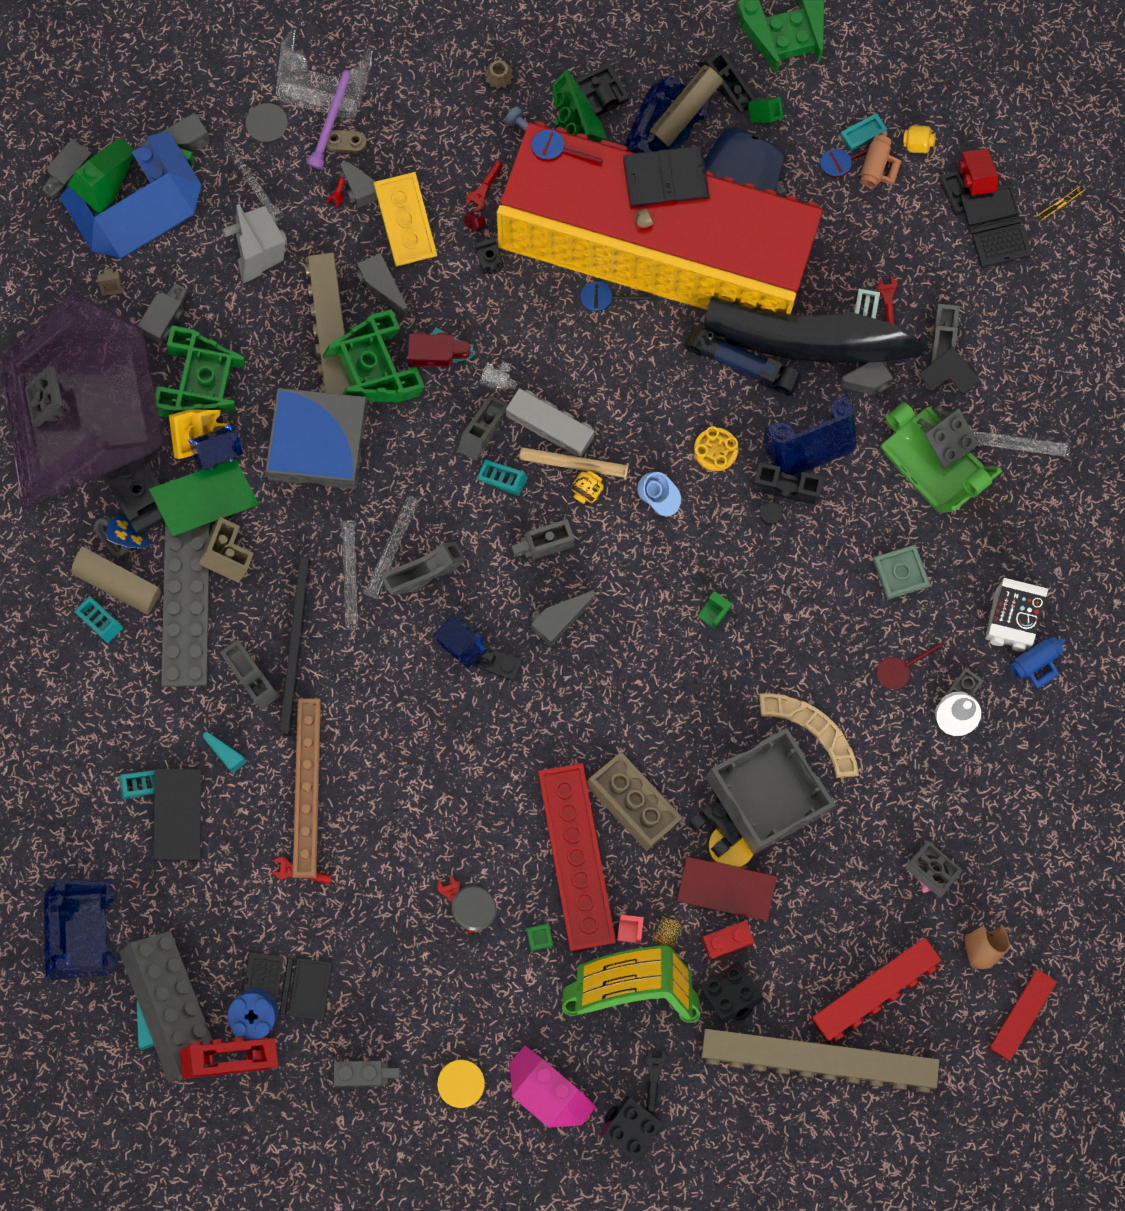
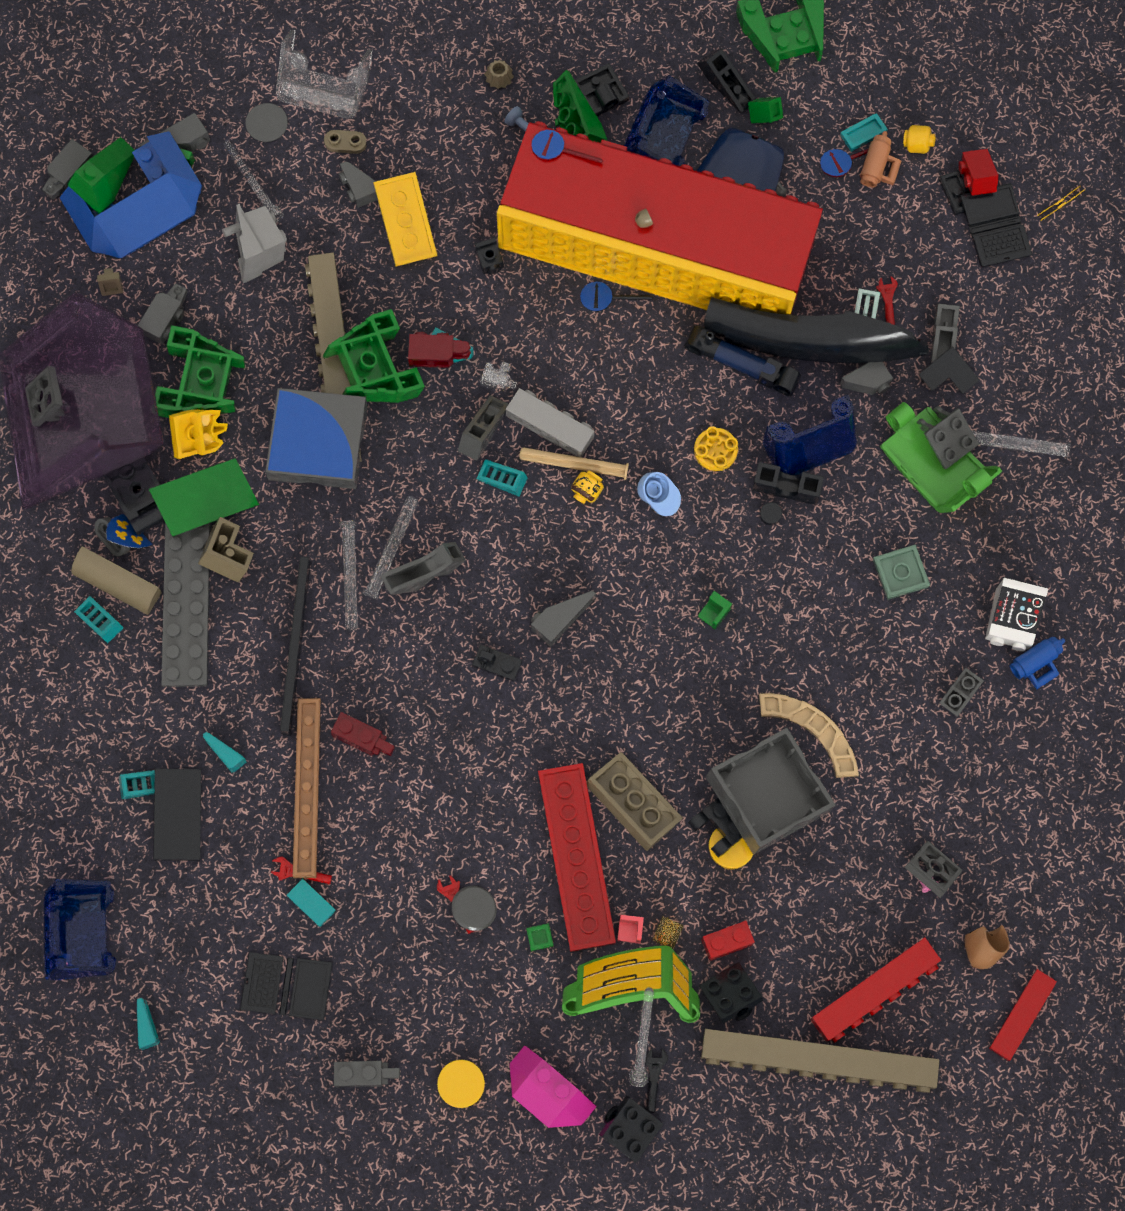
dark grey brick [119,931,221,1083] -> none
red brick [179,1036,279,1079] -> none
clear blue brick [188,425,243,470] -> none
dark grey slope [220,639,280,710] -> none
blue brick [228,988,279,1040] -> none
medium lavender piece [306,70,351,170] -> none
red hand [327,177,345,208] -> none
dark grey slope [356,253,409,317] -> none
clear blue brick [432,616,486,669] -> none
dark red piece [464,211,486,232] -> none
red piece [466,161,503,213] -> none
dark grey hinge [511,519,575,560] -> none
black piece [623,147,710,207] -> none
dark tan brick [650,65,723,148] -> none
dark red tile [677,856,777,921] -> none
dark red piece [877,643,943,689] -> none
white tile [935,692,981,736] -> none
none -> teal tile [286,878,336,927]
none -> dark red hinge [331,712,395,756]
none -> clear piece [629,987,654,1087]

